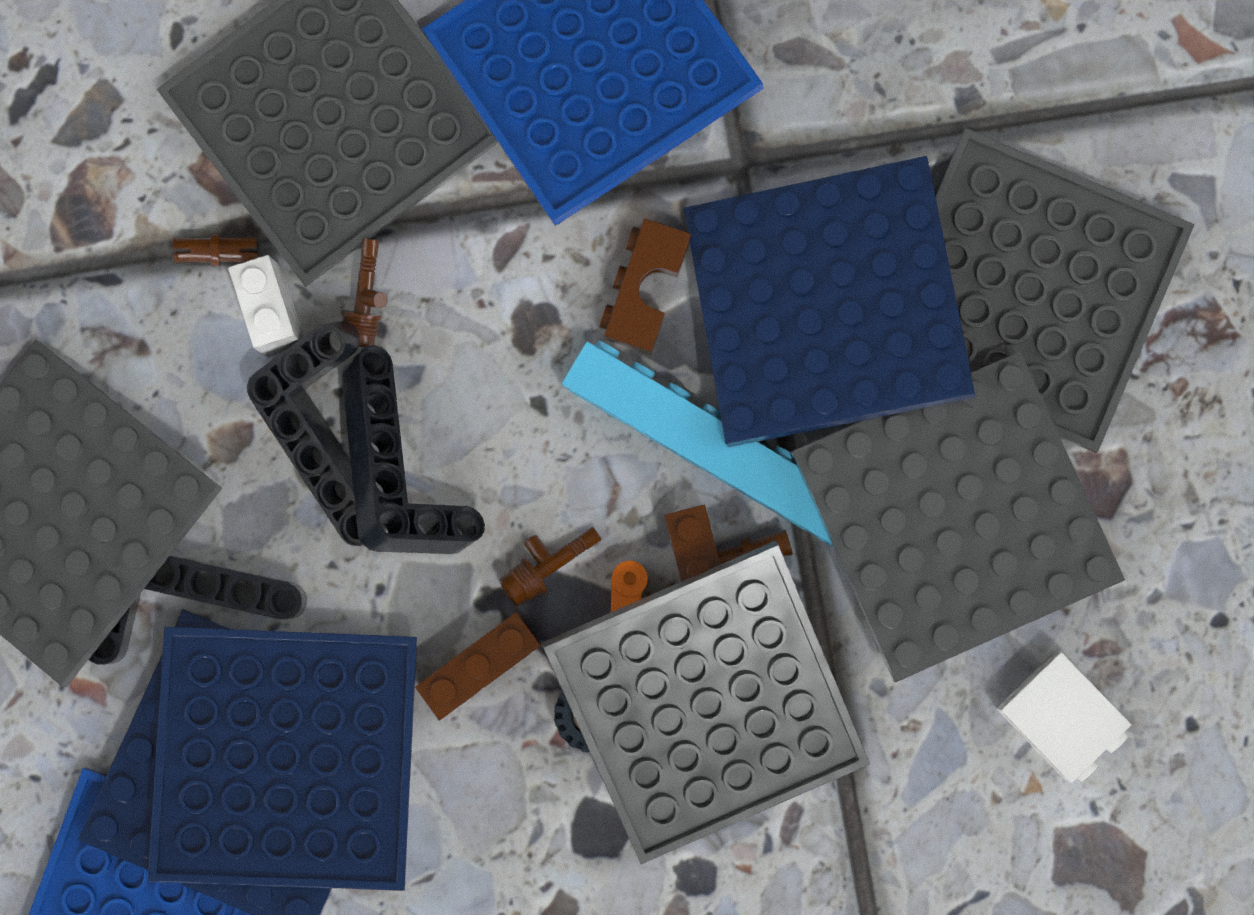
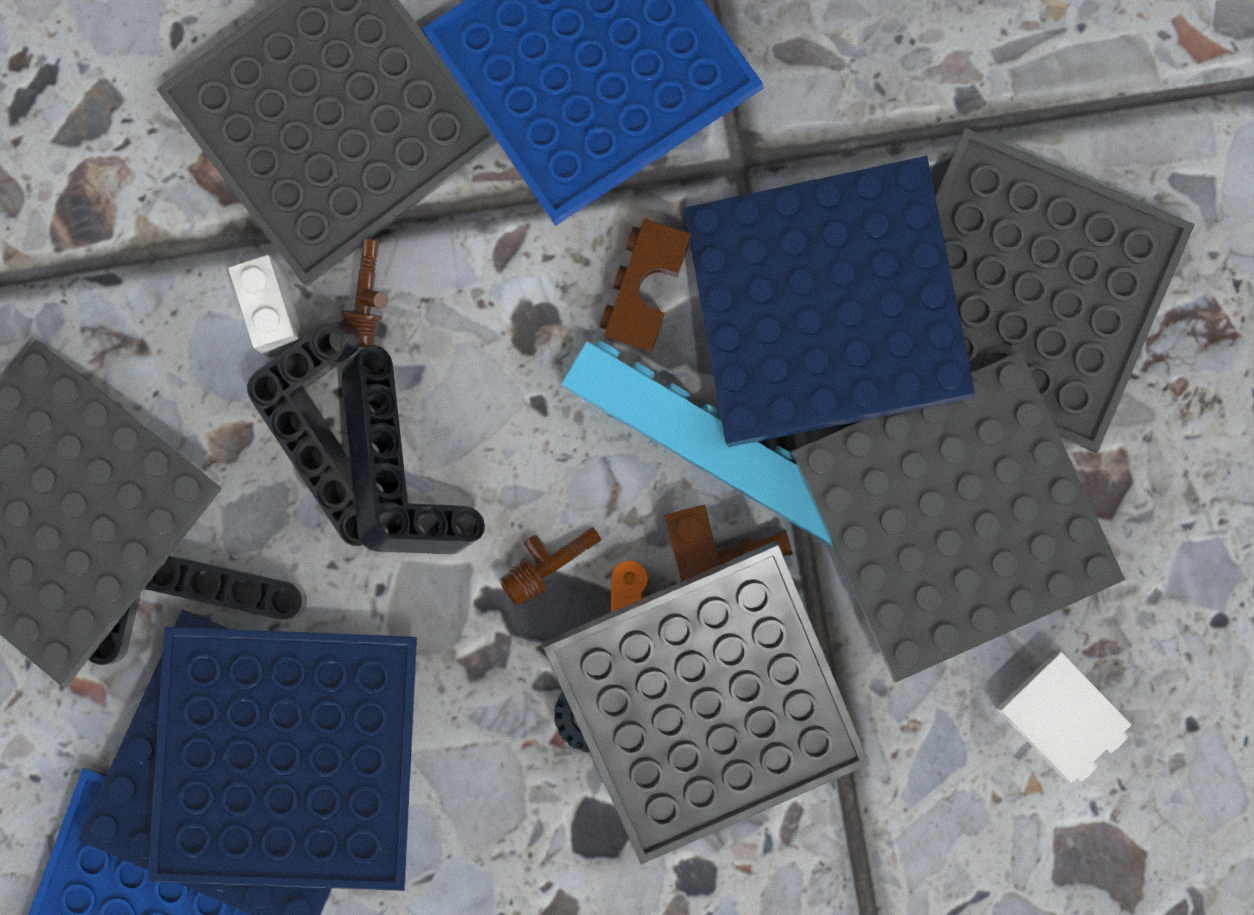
reddish brown pin [173,234,258,267] -> none
reddish brown arch [415,612,542,721] -> none

